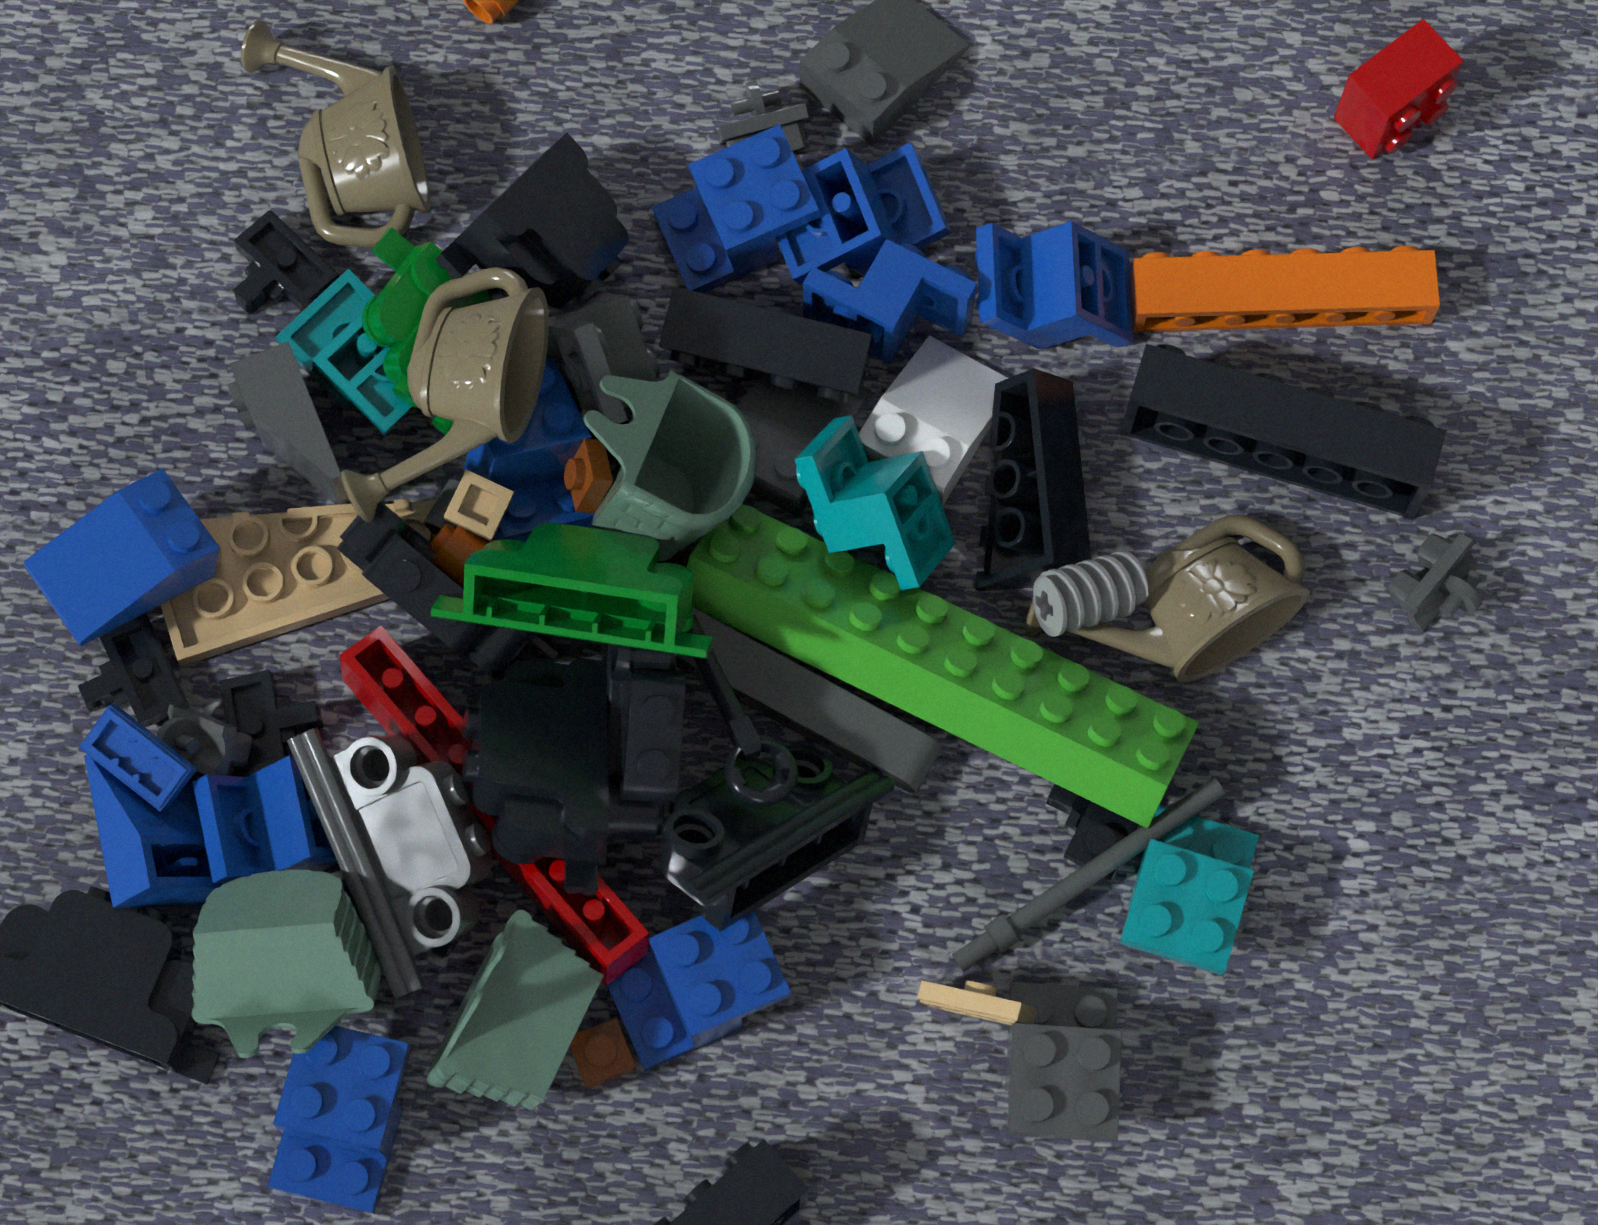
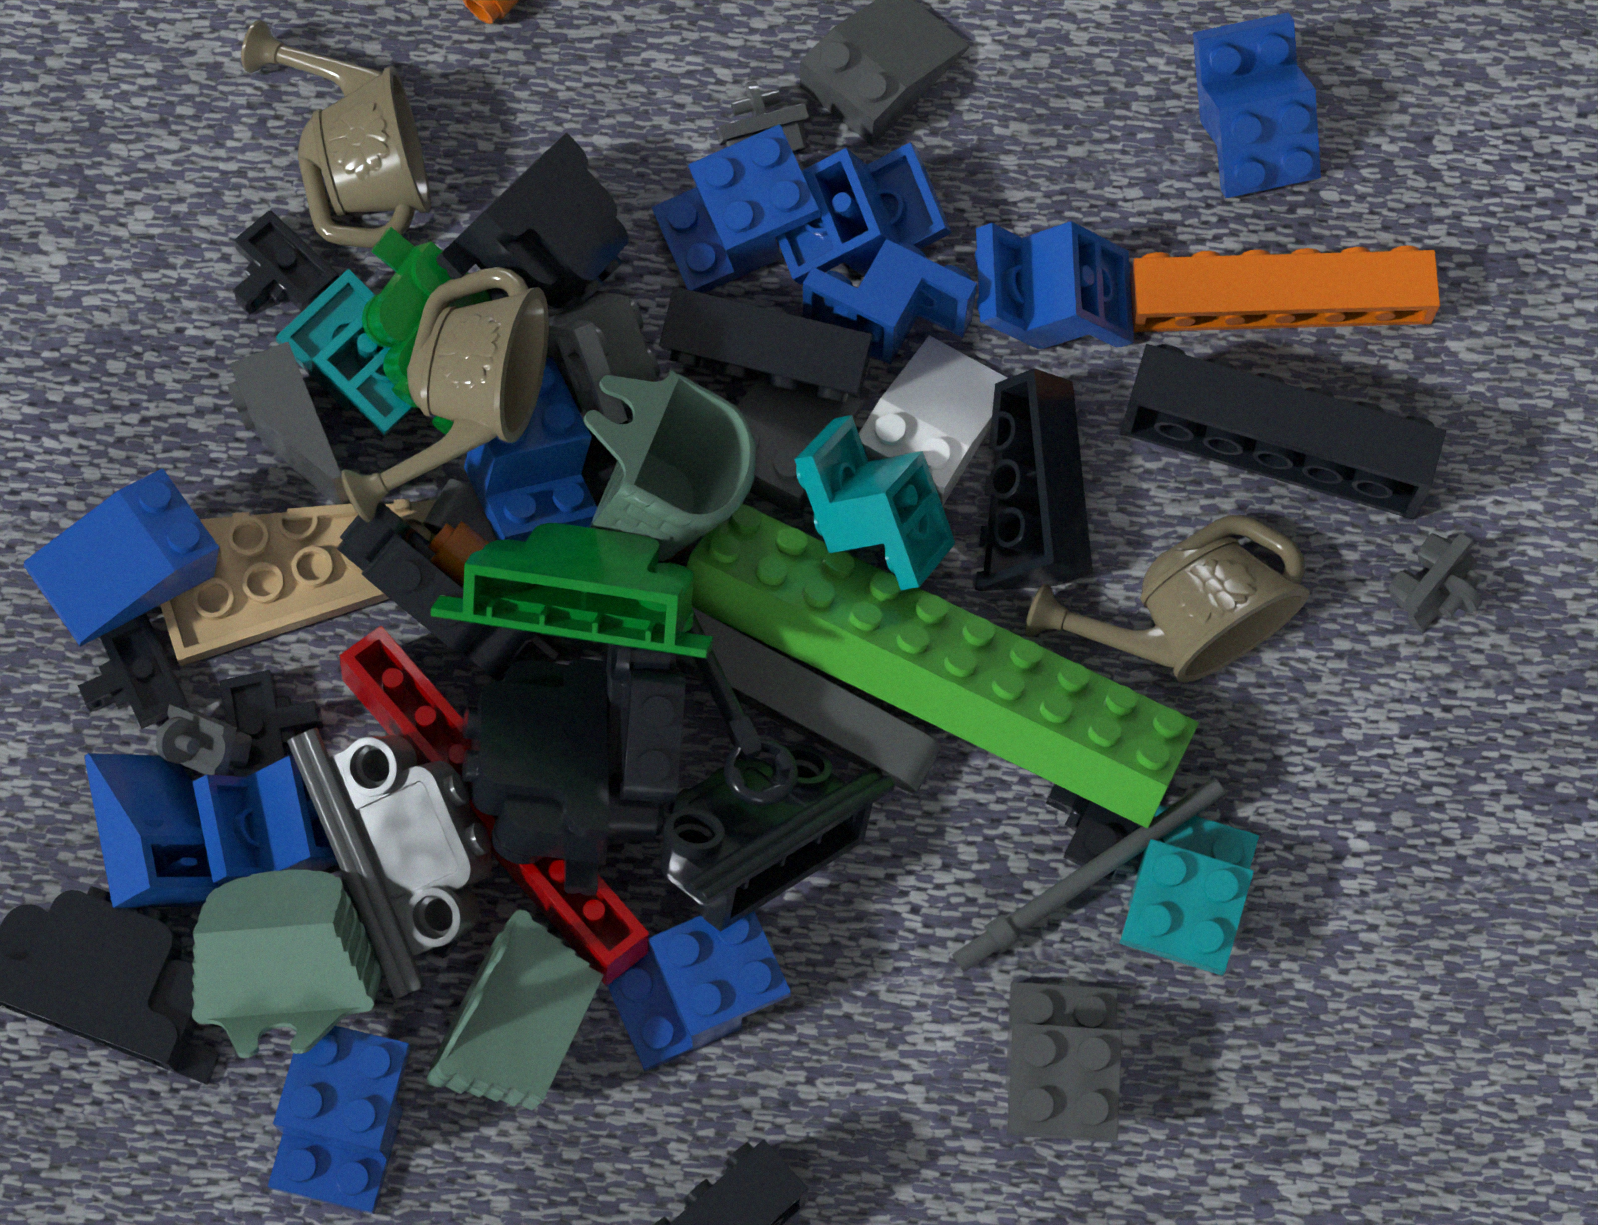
blue plate [79,704,197,812] -> none
tan plate [444,470,514,541] -> none
dark orange plate [564,438,613,513] -> none
dark orange plate [570,1018,636,1090] -> none
tan plate [917,980,1037,1026] -> none
light grey piece [1033,551,1149,637] -> none
red brick [1334,19,1464,160] -> none
none -> blue bracket [1193,12,1321,198]

